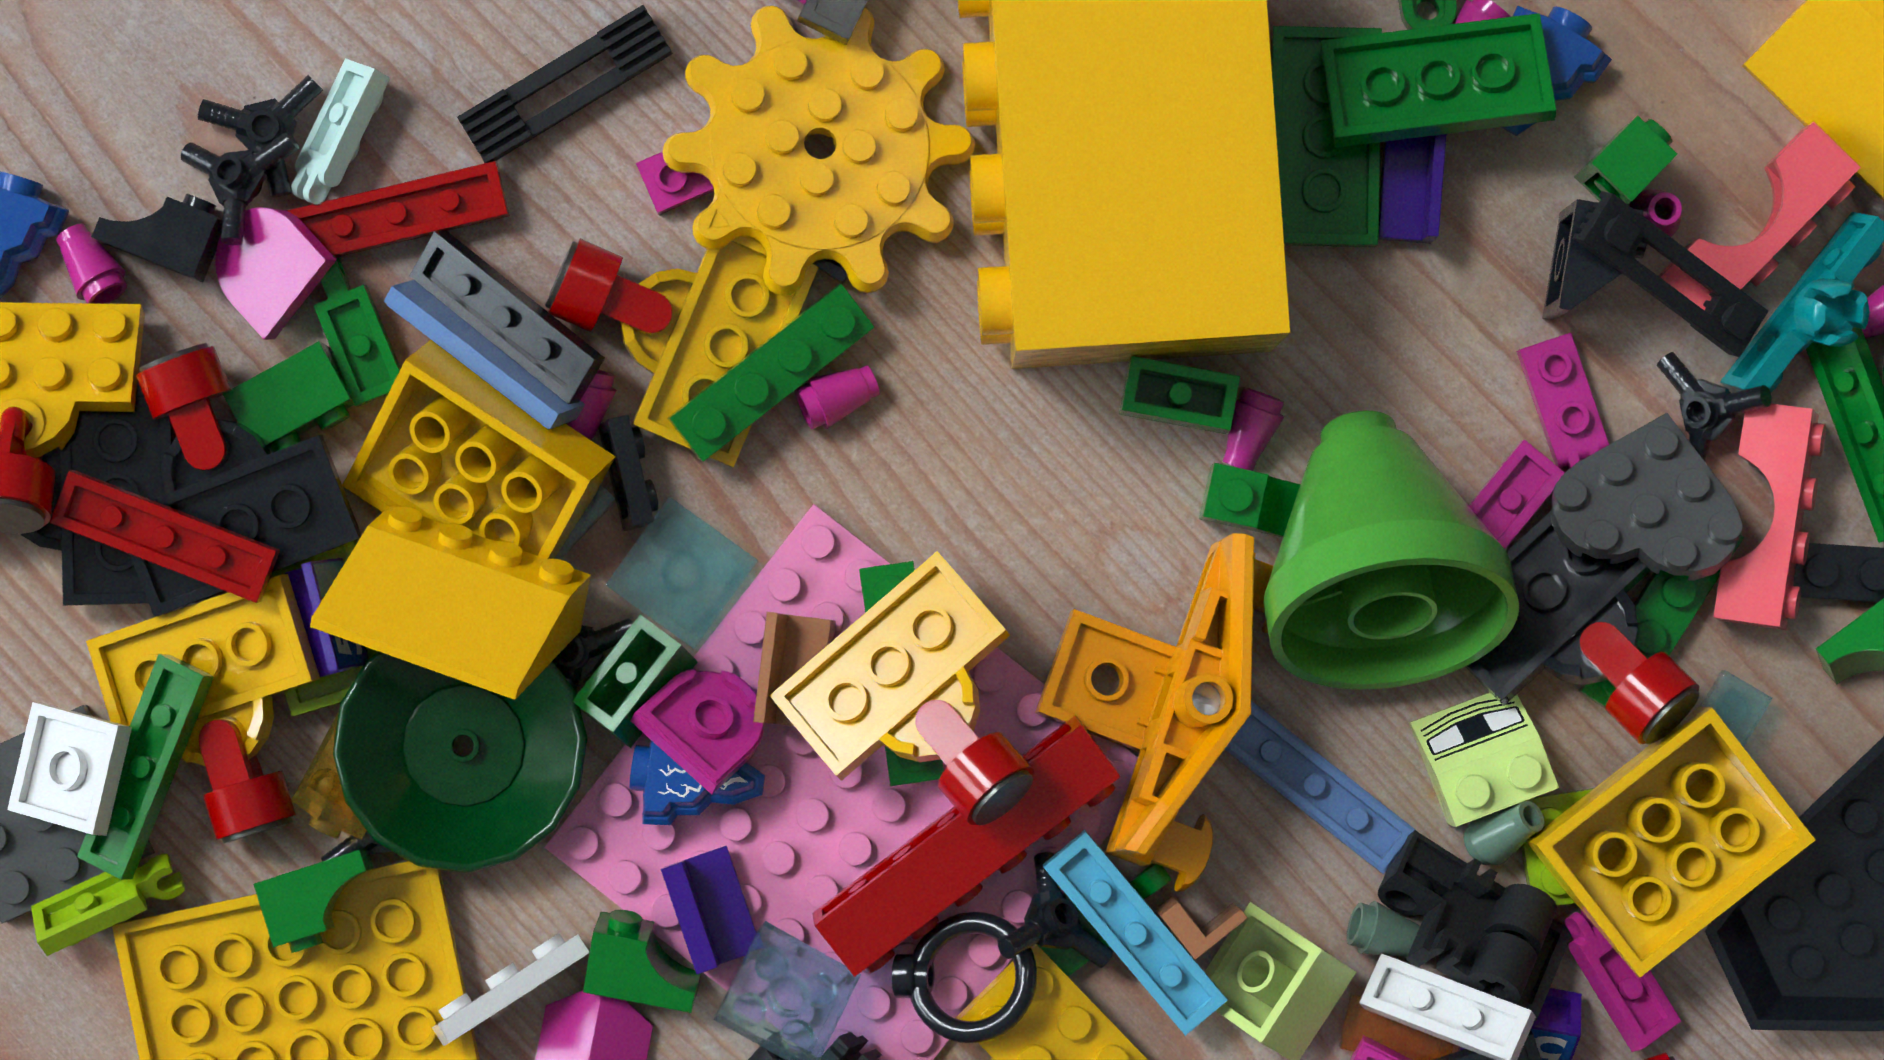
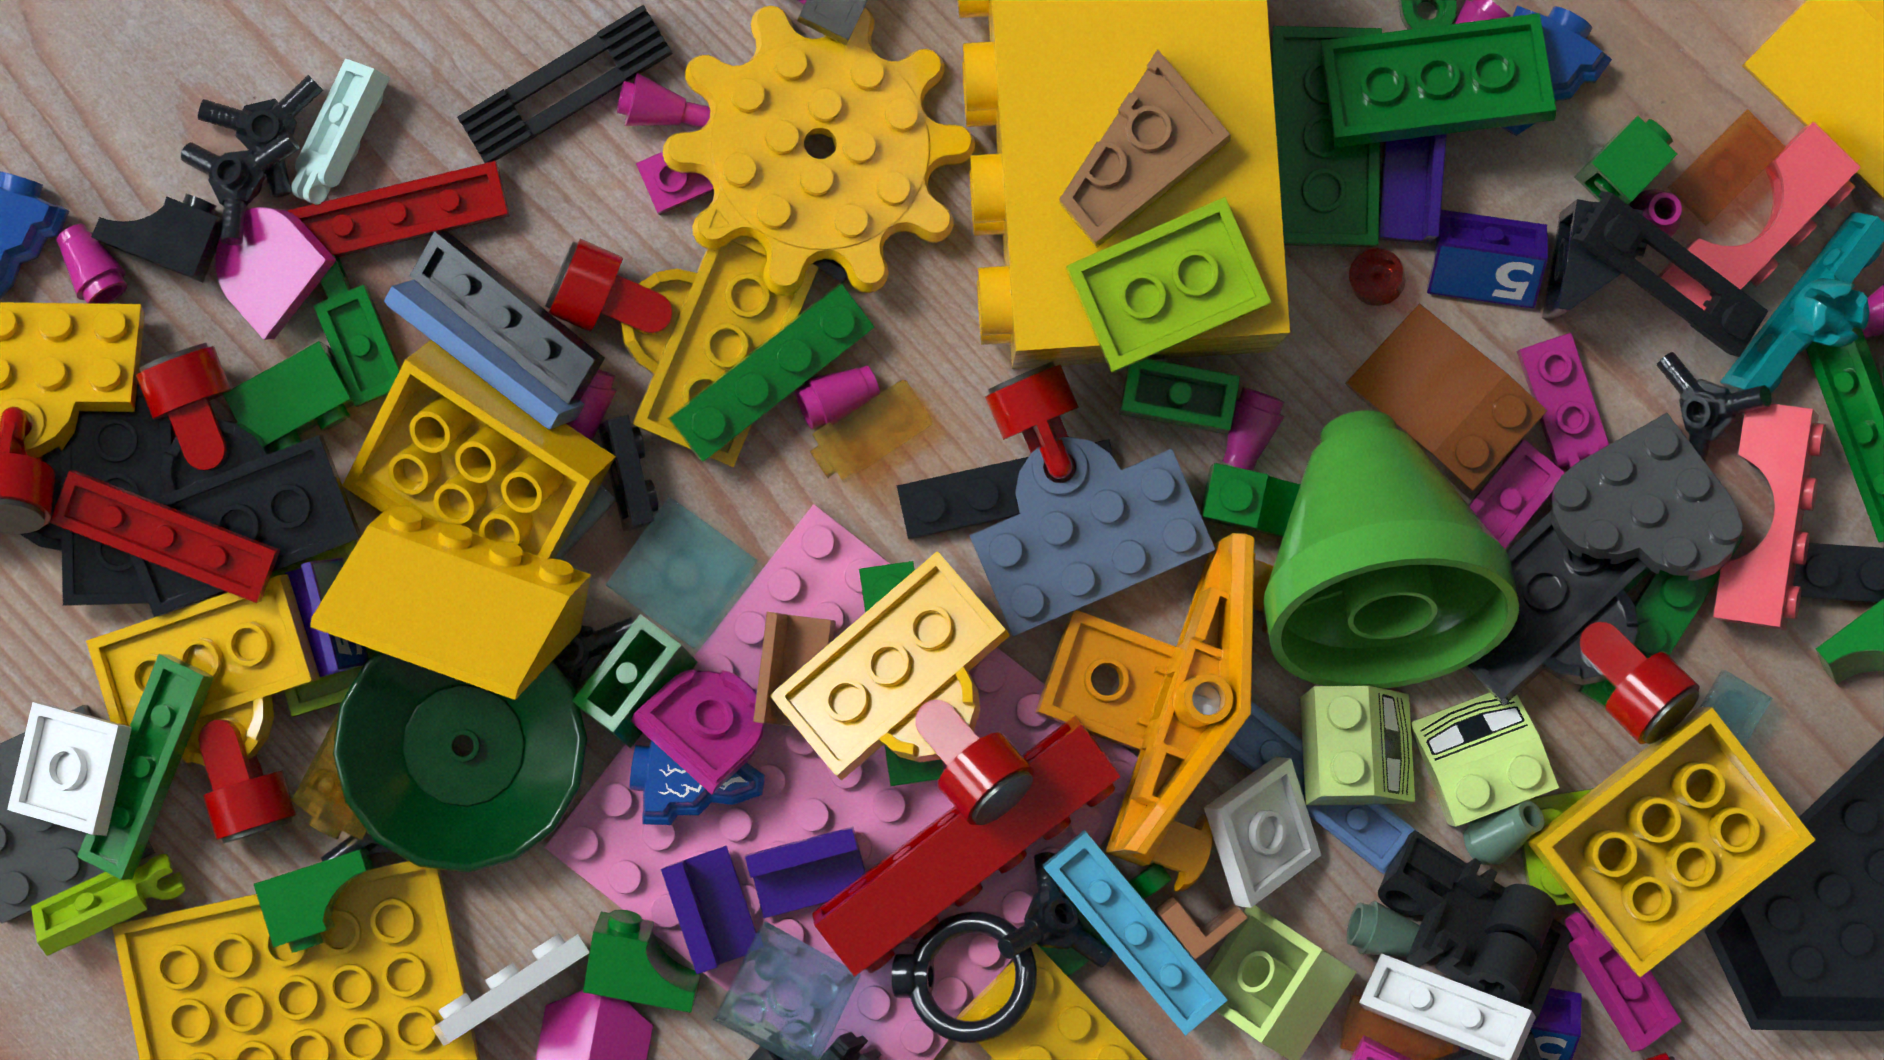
none -> dark pink cone [617,73,710,127]
none -> dark purple panel [745,826,866,918]
none -> clear yellow bracket [810,380,932,483]
none -> black plate [896,439,1114,539]
none -> sand blue plate [969,362,1215,636]
none -> medium nougat wing [1059,49,1231,248]
none -> lime plate [1066,197,1272,373]
none -> white plate [1204,757,1321,908]
none -> yellowish green slope [1300,686,1415,805]
none -> dark orange slope [1345,303,1548,494]
none -> clear red tile [1349,248,1406,306]
none -> panel [1427,209,1548,309]
none -> clear orange plate [1667,109,1786,226]

